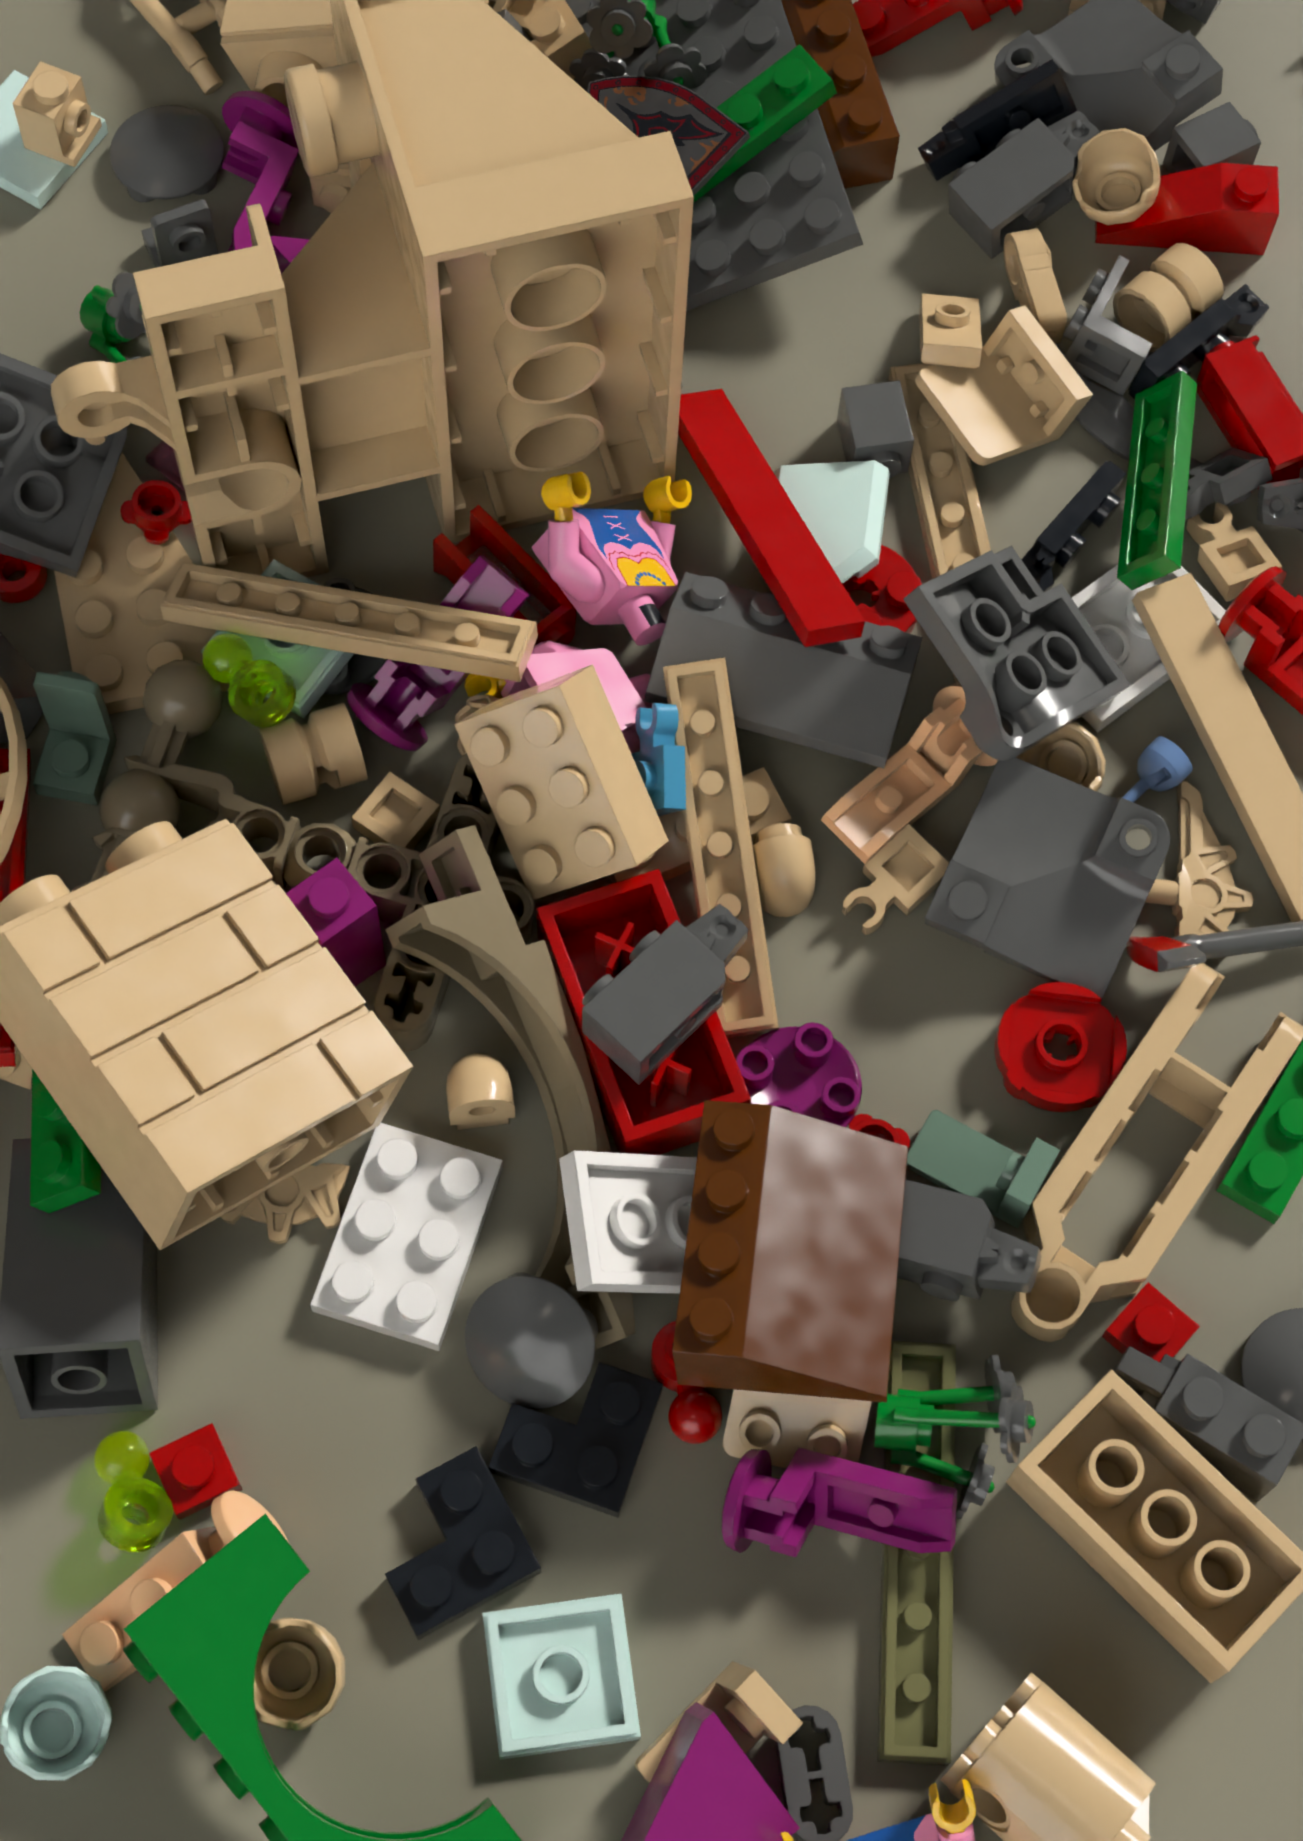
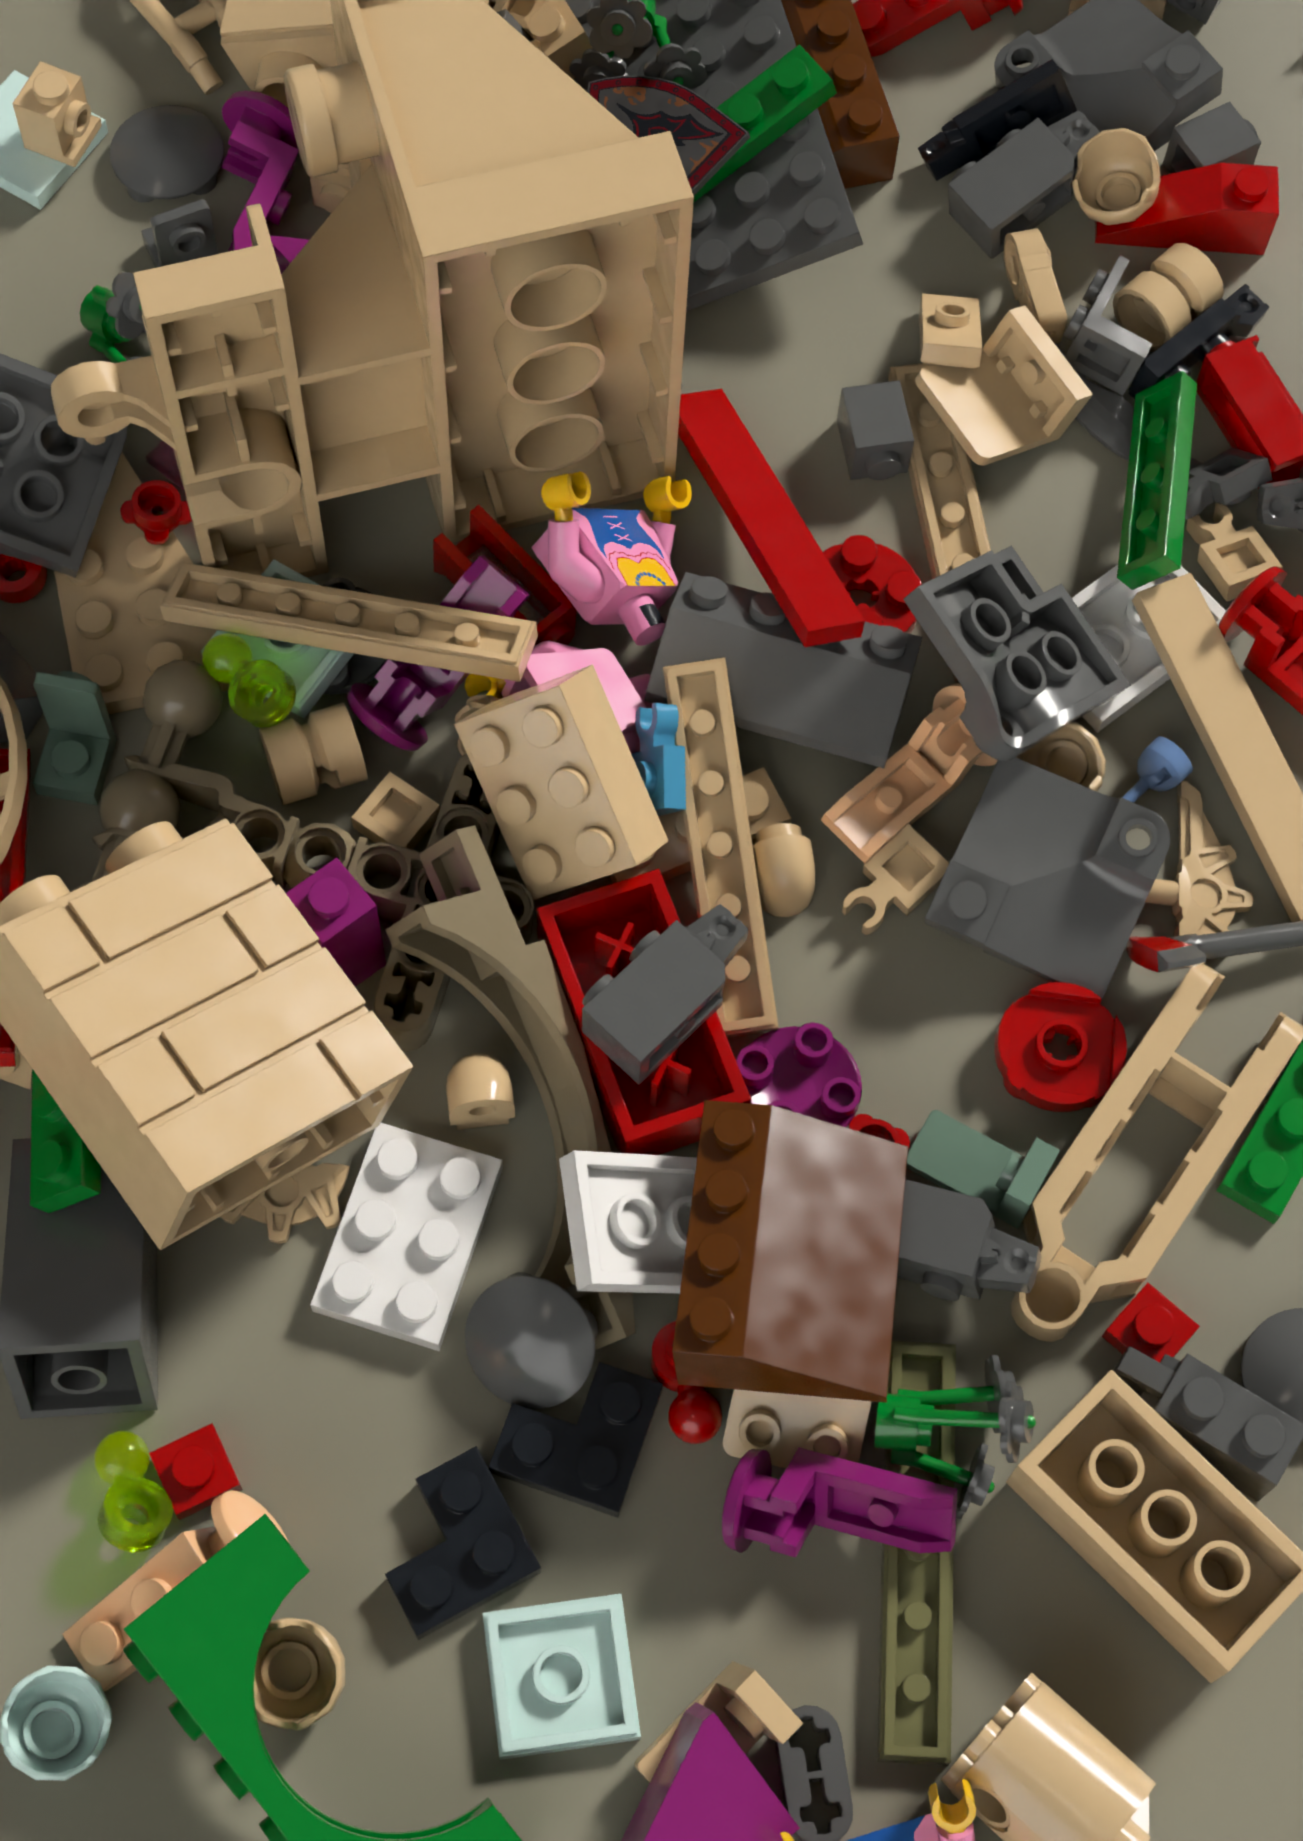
light aqua tile [774,460,890,583] -> none
black hinge [1021,461,1127,592] -> none

